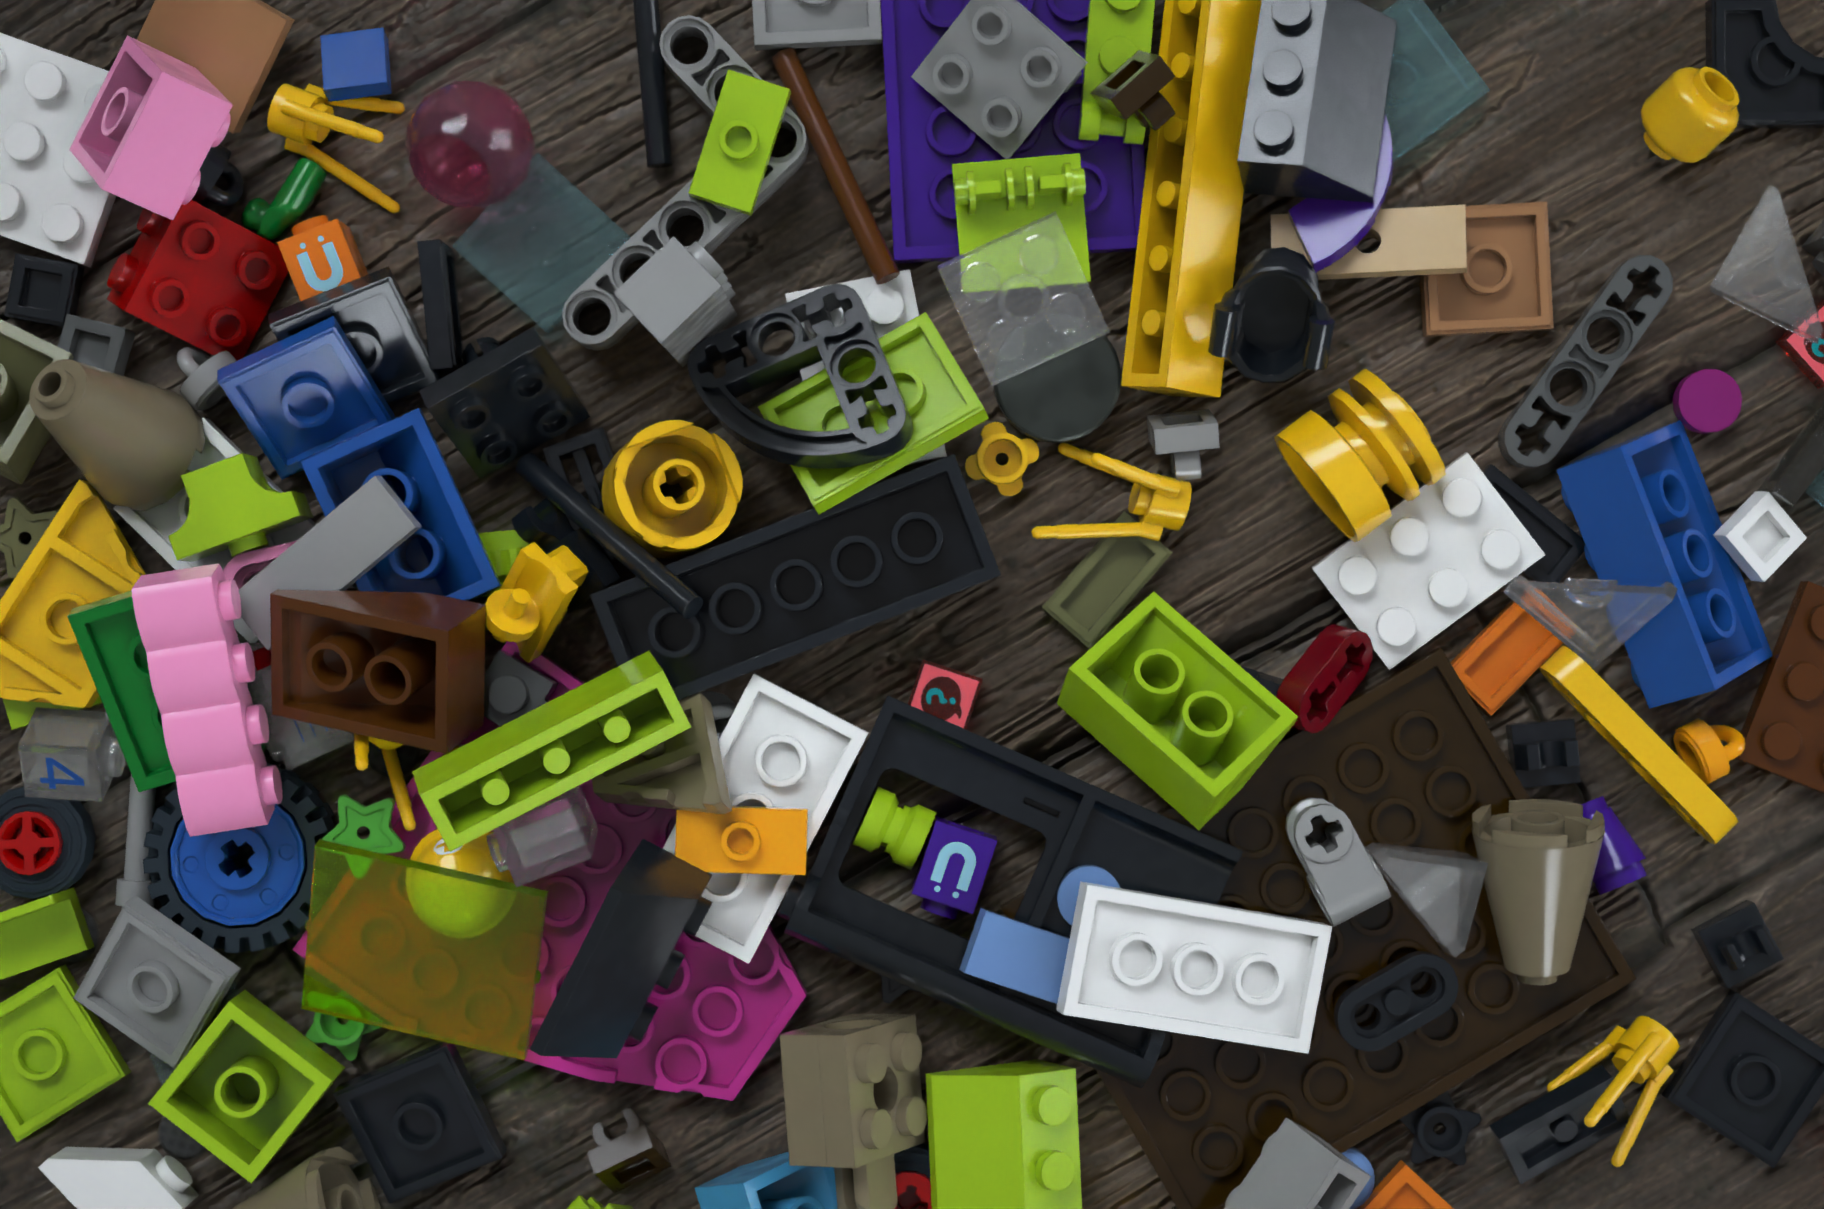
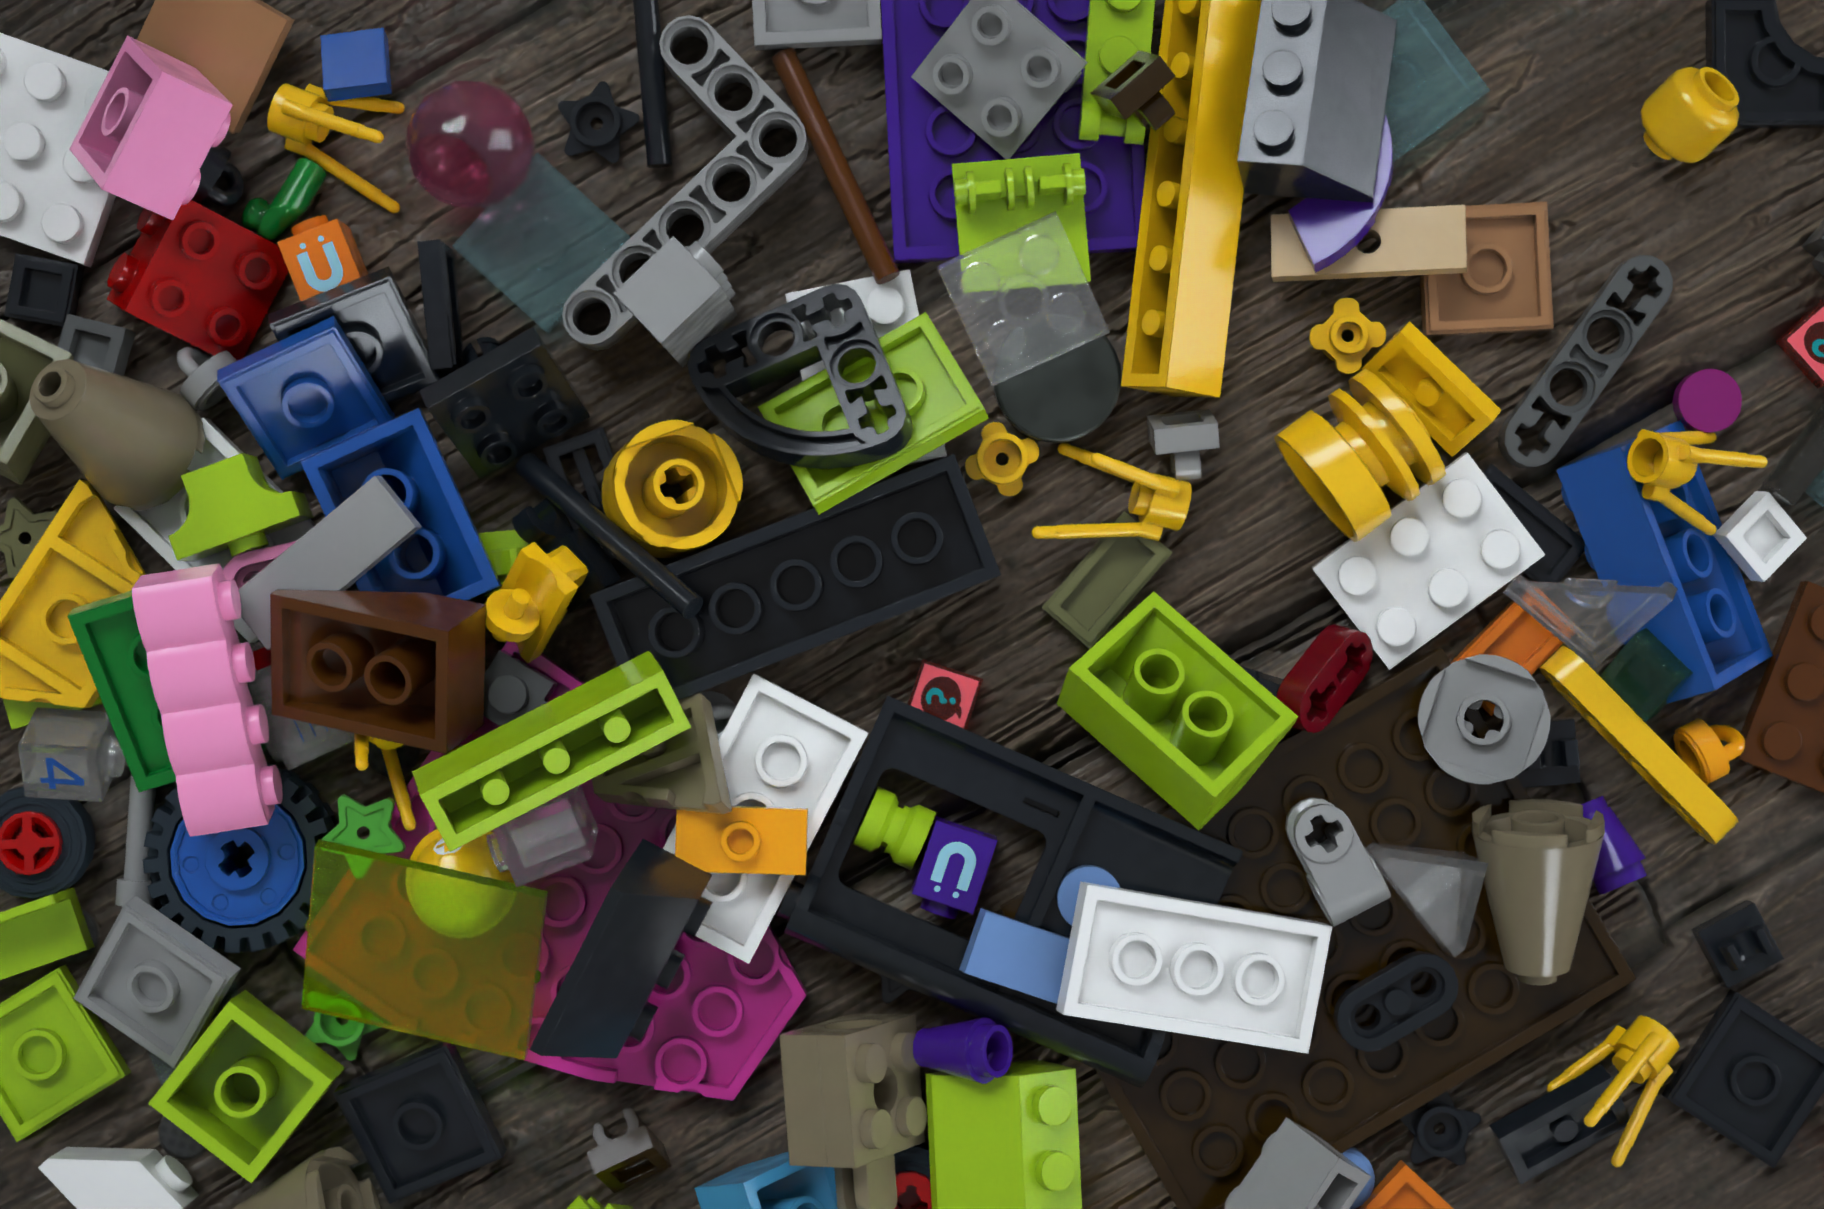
lime plate [688,69,791,216] -> none
black piece [1208,247,1335,384] -> none
clear tile [1710,184,1823,344] -> none
none -> black plate [558,81,640,163]
none -> dark purple cone [913,1017,1013,1084]
none -> yellow plate [1309,297,1386,374]
none -> yellow plate [1361,321,1501,457]
none -> light grey plate [1418,654,1550,785]
none -> clear green tile [1600,628,1693,722]
none -> yellow plant [1627,429,1768,536]

